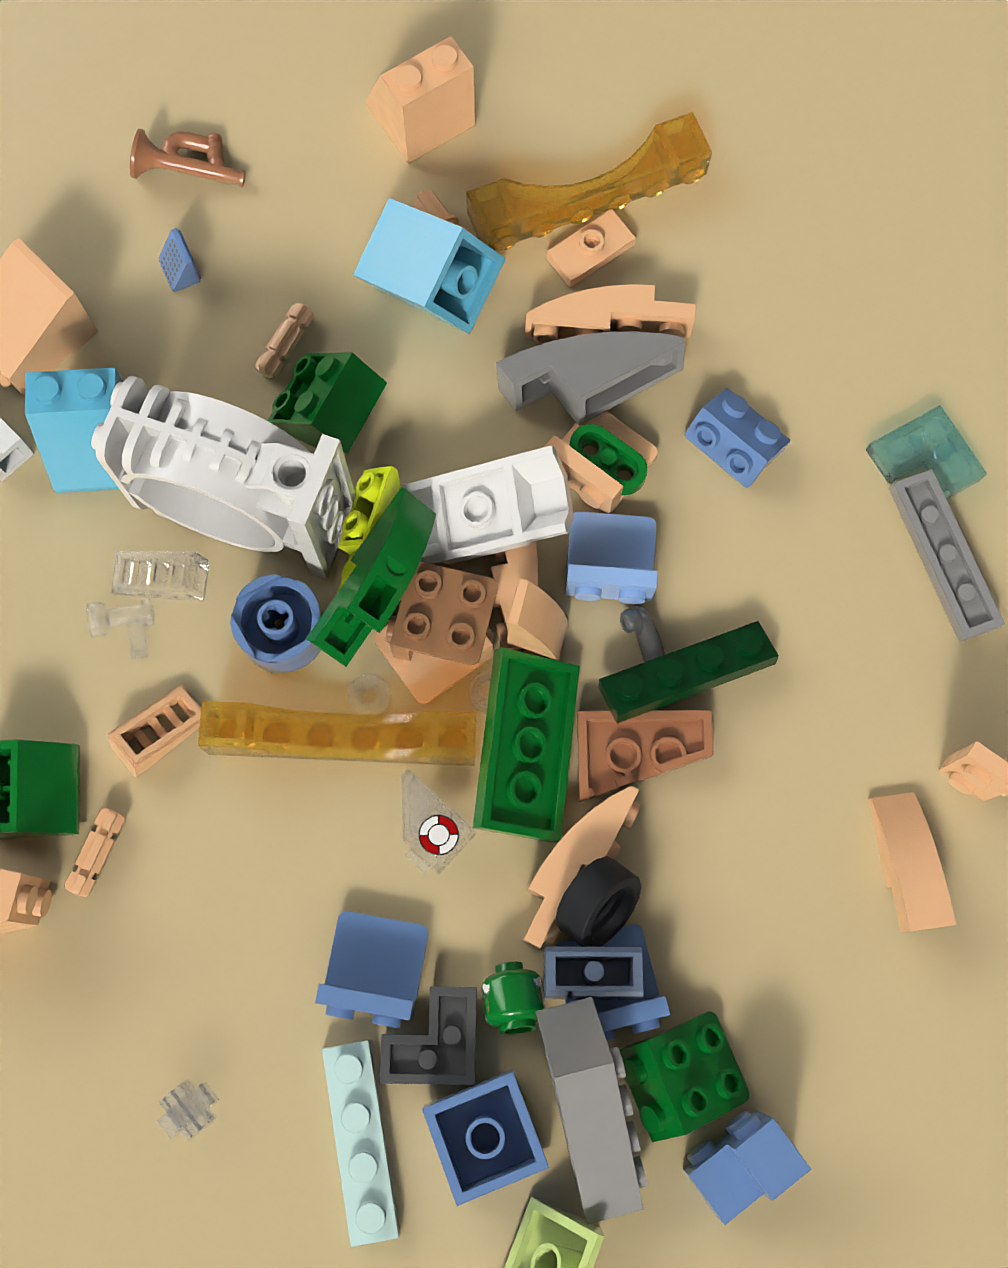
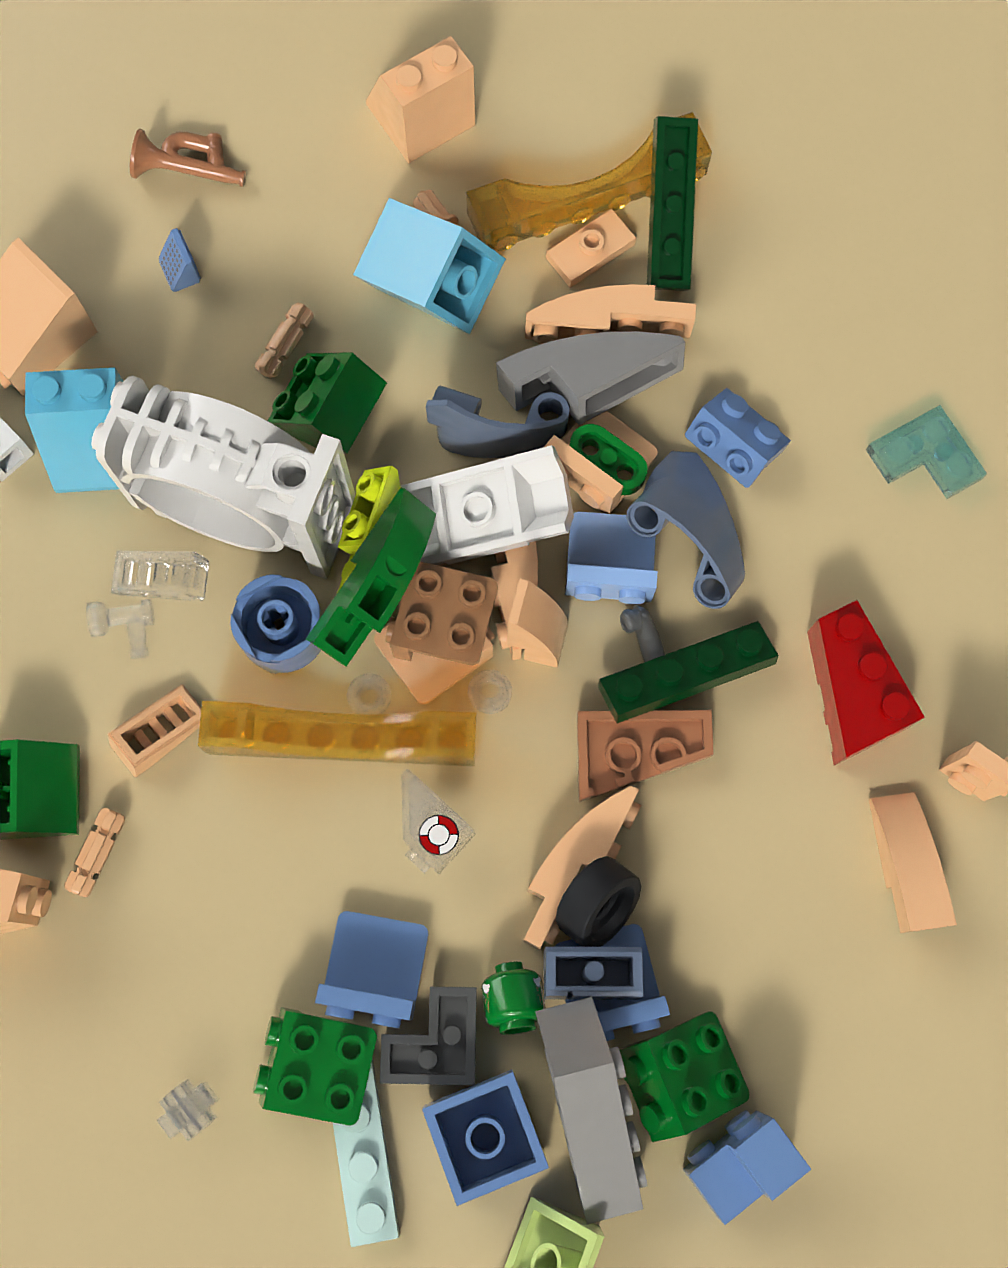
green plate [472,647,580,842] -> none
light grey plate [889,469,1005,643] -> none
none -> green bracket [253,1007,377,1126]
none -> sand blue panel [426,385,570,458]
none -> sand blue panel [626,451,745,609]
none -> dark green plate [647,116,698,291]
none -> red wedge [807,600,925,766]

